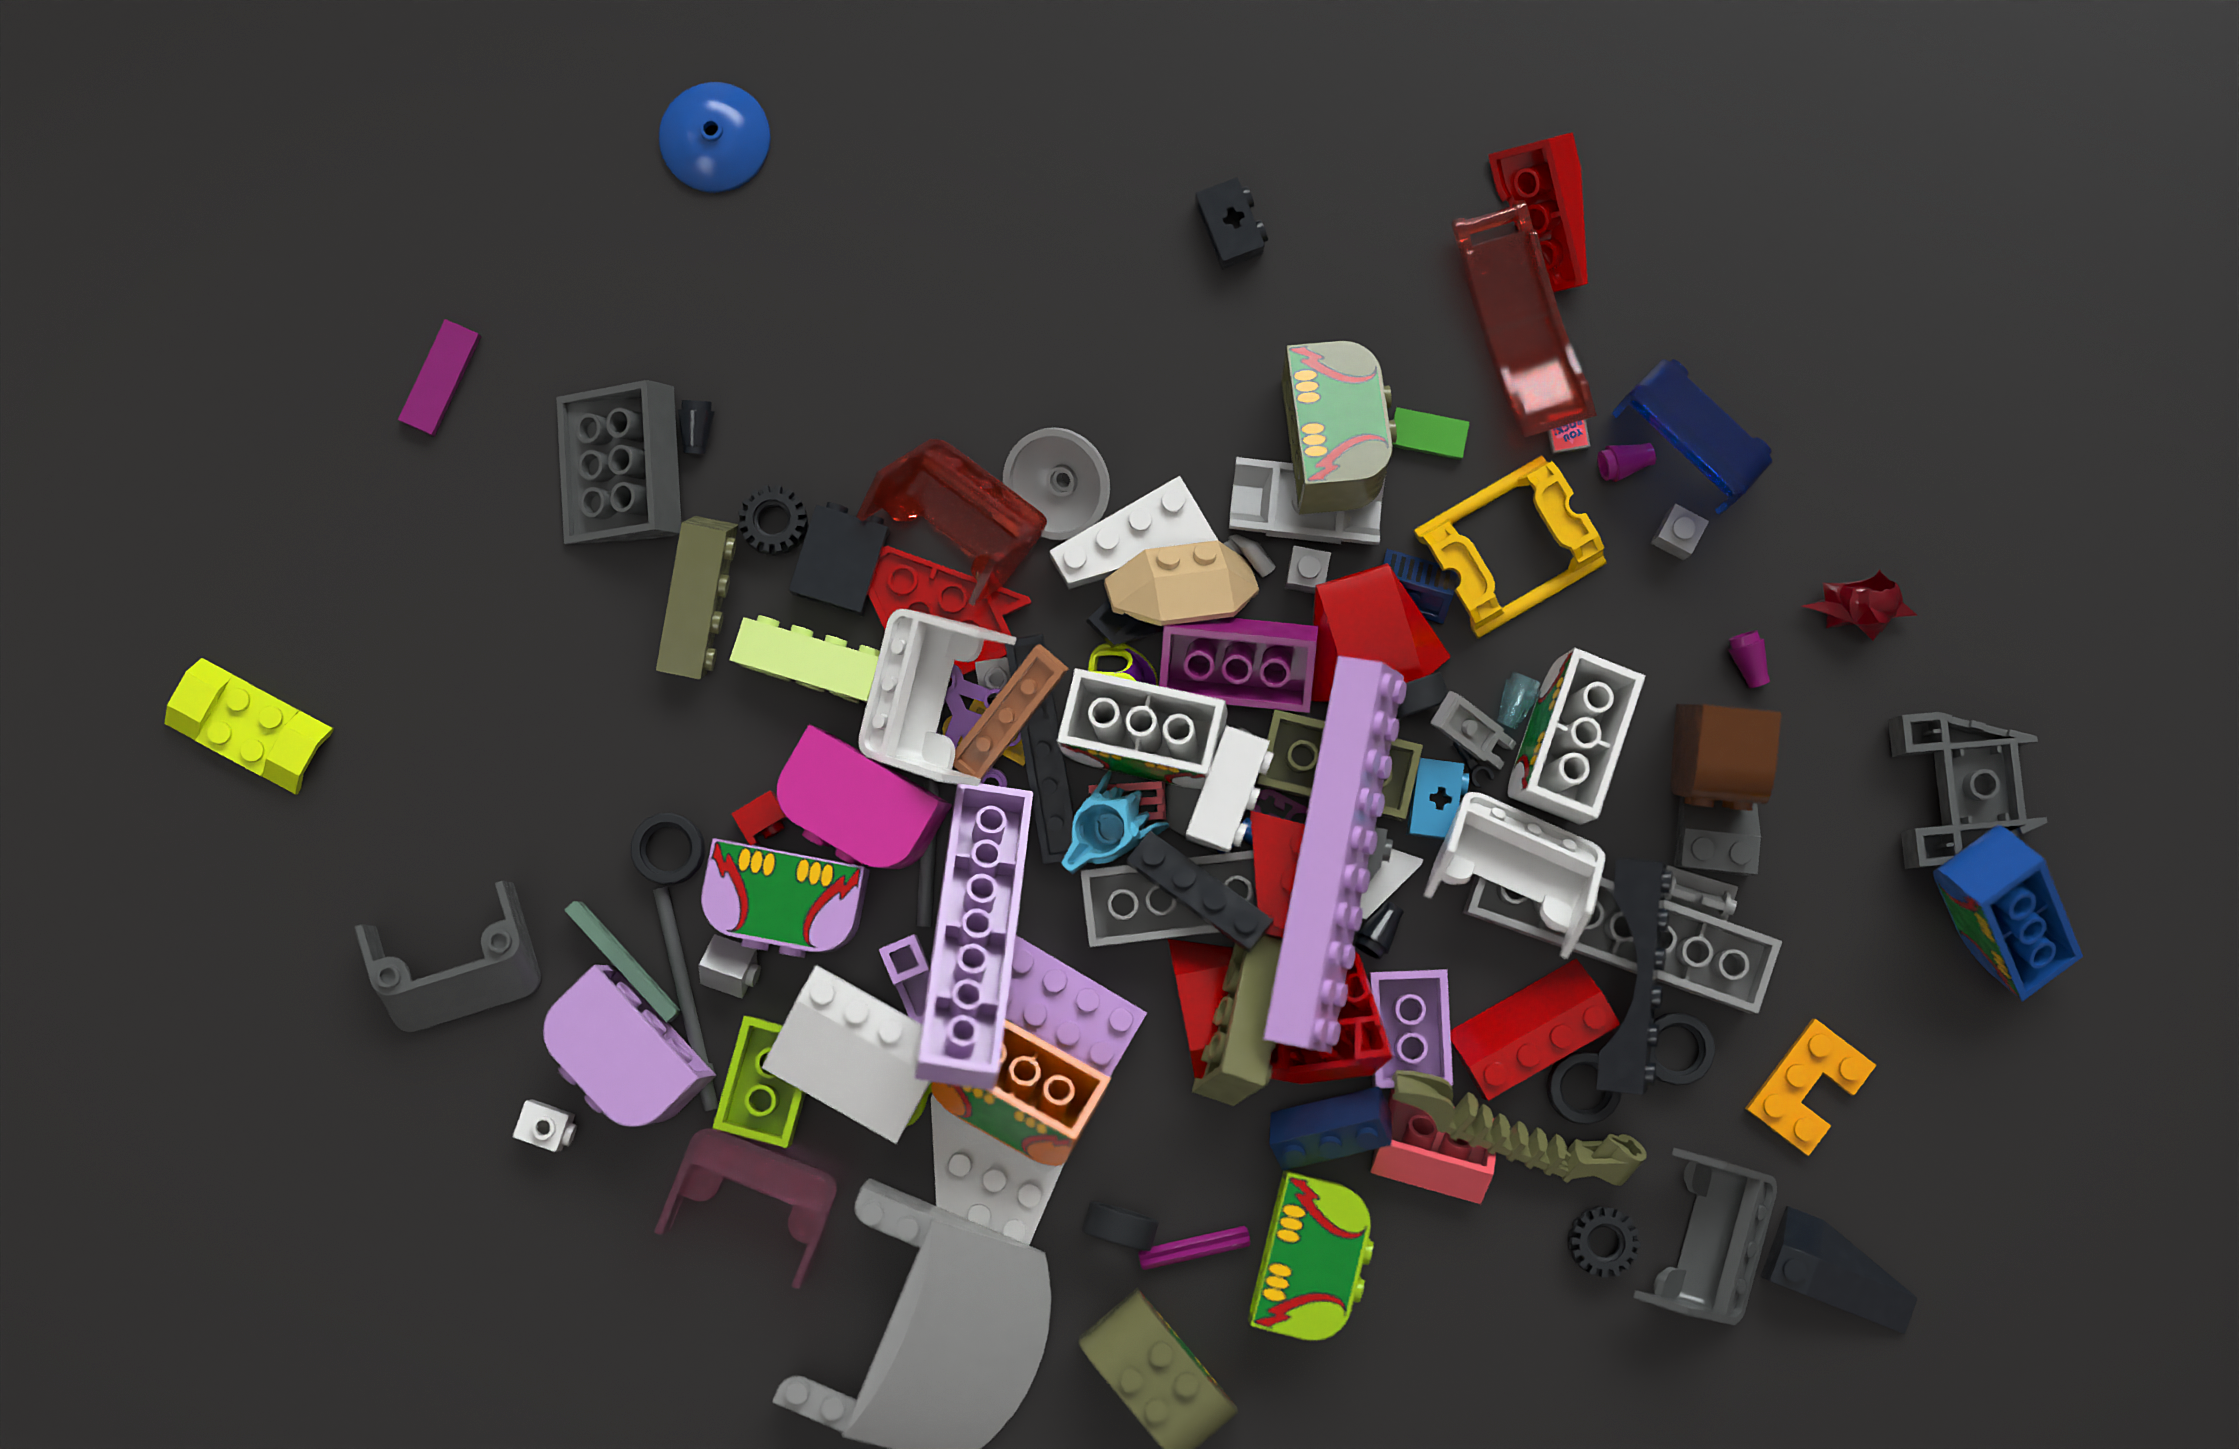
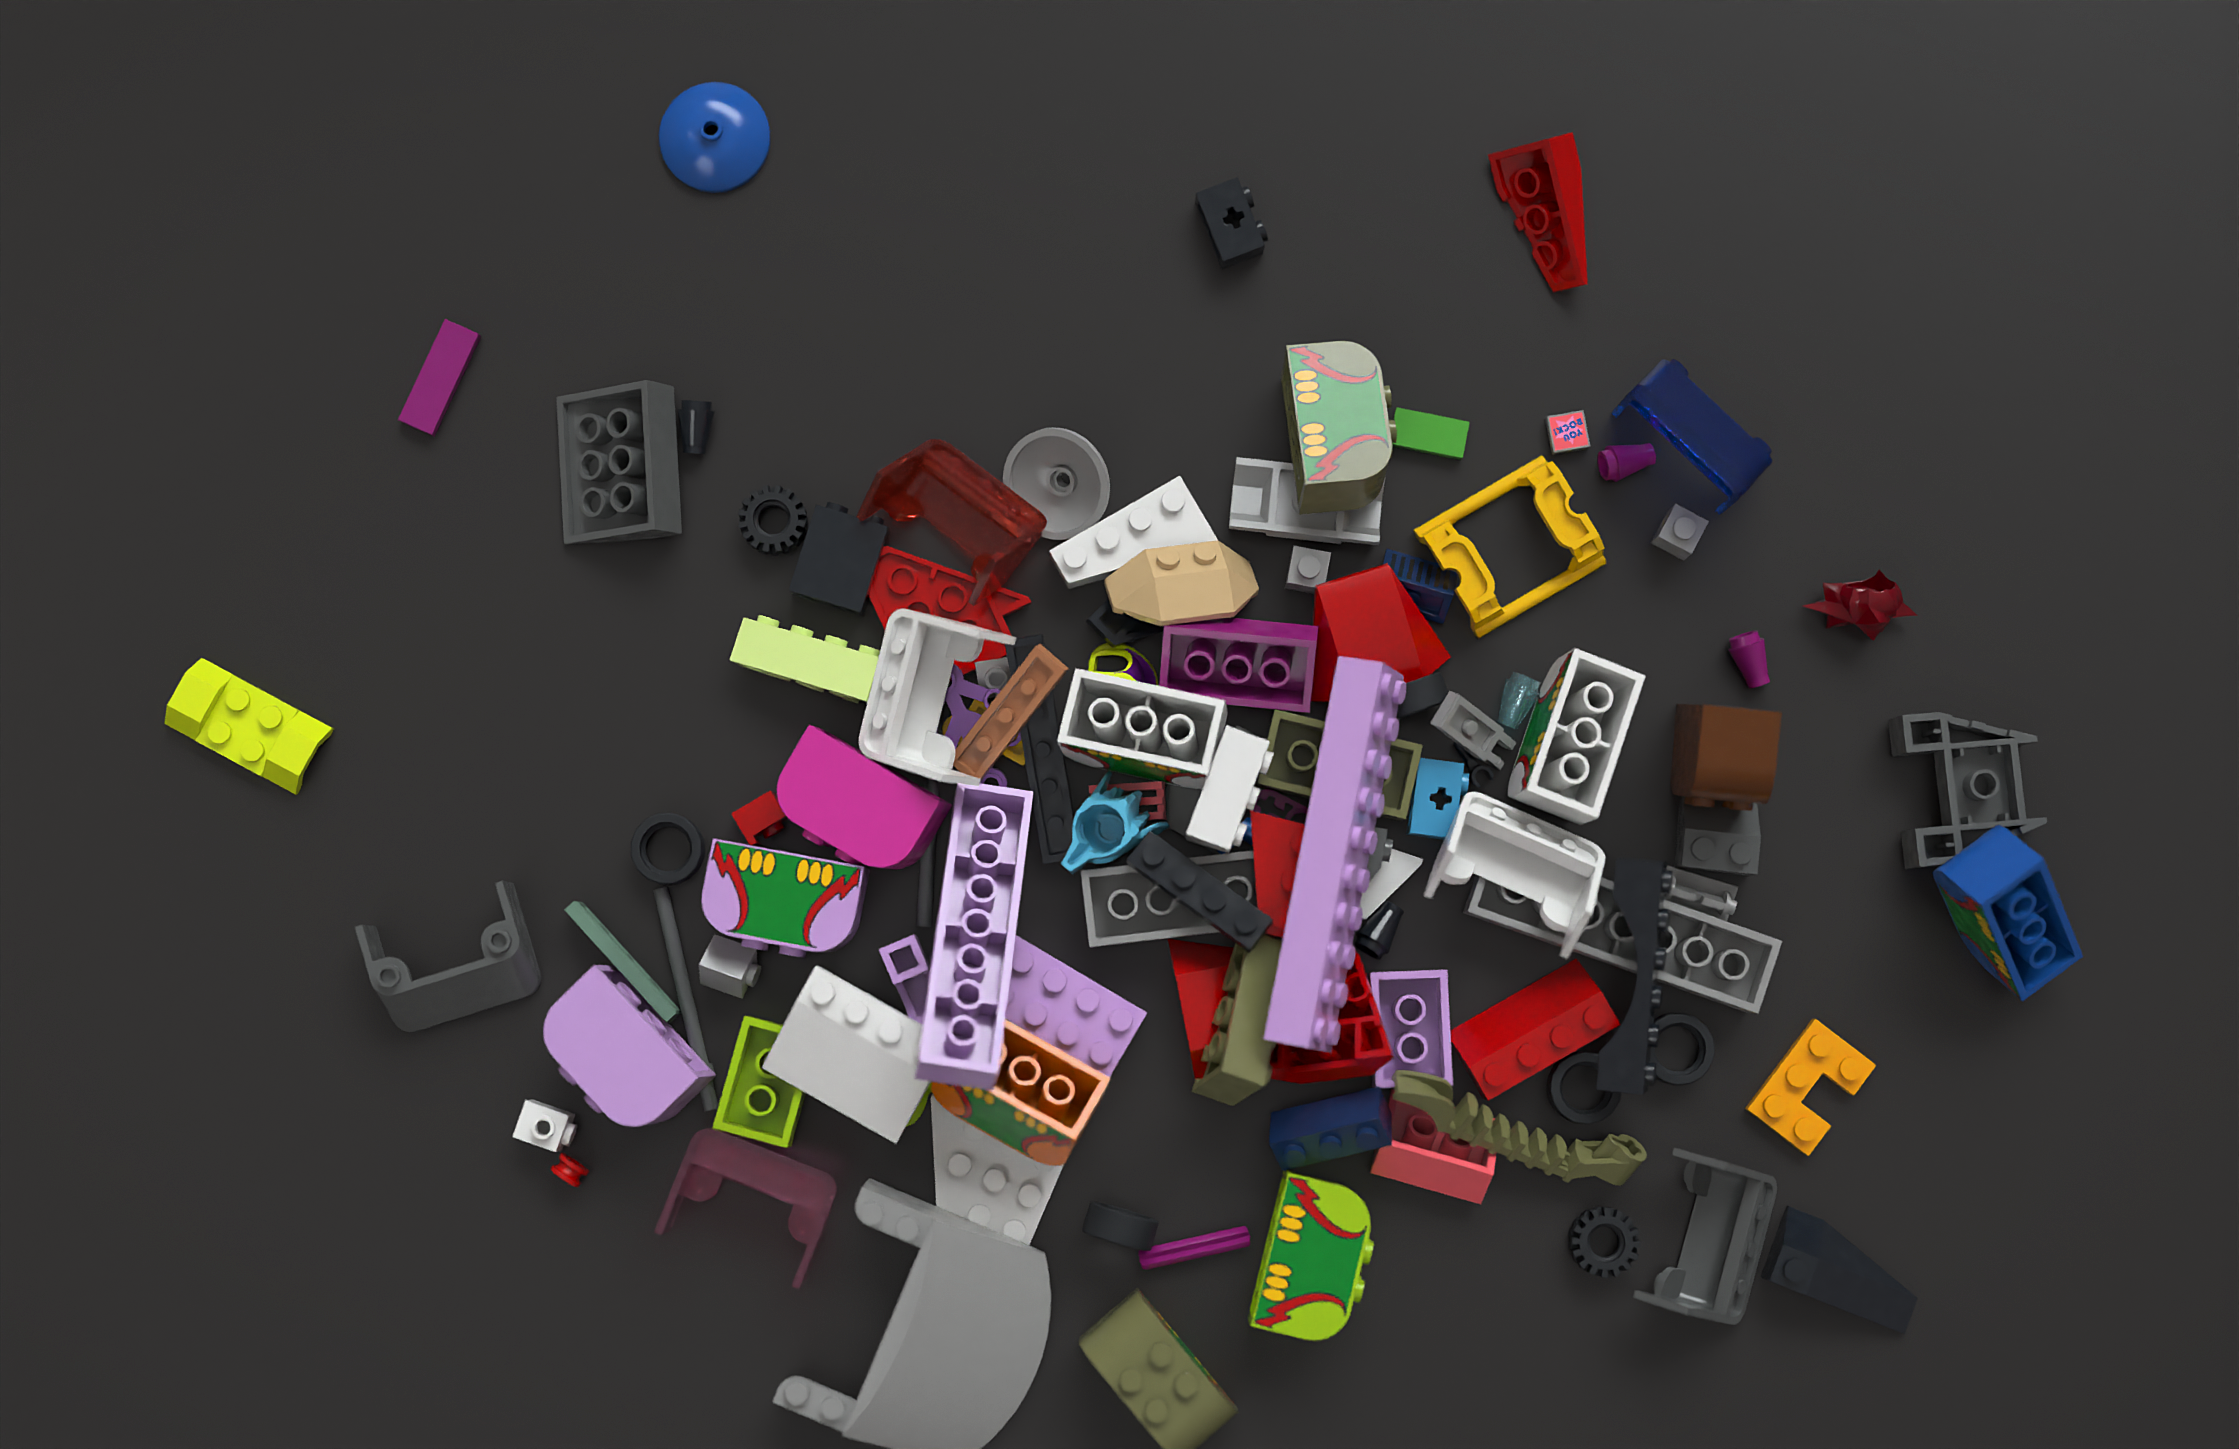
olive wedge [656,516,739,679] -> none
light grey arm [1223,534,1276,577] -> none
clear red windscreen [1452,199,1597,437] -> none
none -> red bush [550,1153,590,1188]

